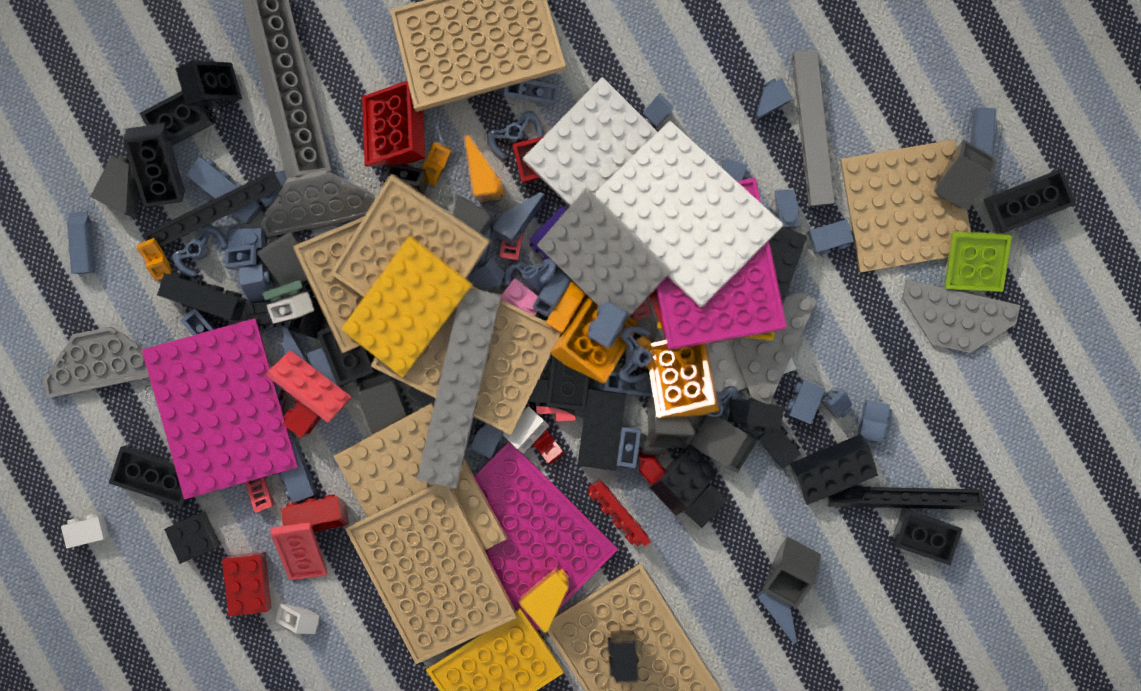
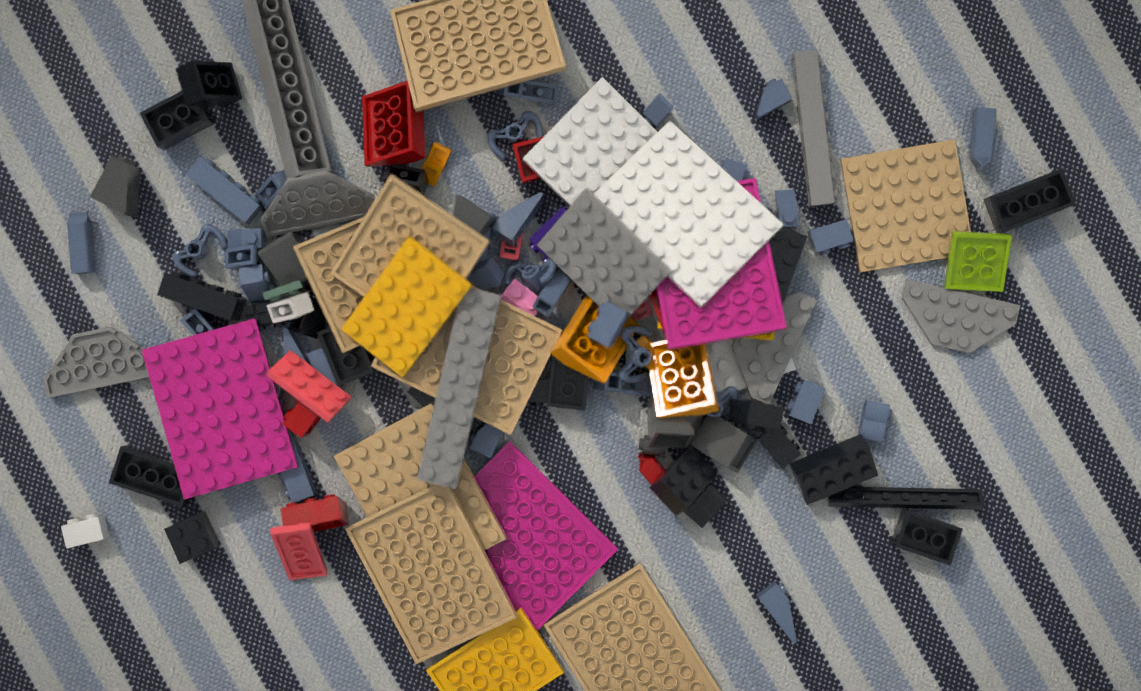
black brick [122,123,185,207] -> none
light orange slope [136,238,172,281] -> none
black plate [142,171,282,247] -> none
red brick [222,552,272,616] -> none
coral slope [245,477,275,513] -> none
white slope [275,603,319,634] -> none
dark grey slope [356,371,408,434] -> none
light orange slope [465,135,505,203] -> none
white brick [502,406,549,454] -> none
yellow slope [520,567,569,633] -> none
red slope [533,430,565,465] -> none
coral slope [536,406,575,421] -> none
light orange piece [546,280,586,333] -> none
black brick [577,388,626,471] -> none
red plate [587,478,651,547] -> none
black brick [607,630,639,683] -> none
sand blue brick [617,426,641,468] -> none
dark grey slope [762,536,821,608] -> none
sand blue slope [821,387,852,418] -> none
dark grey slope [933,139,997,211] -> none

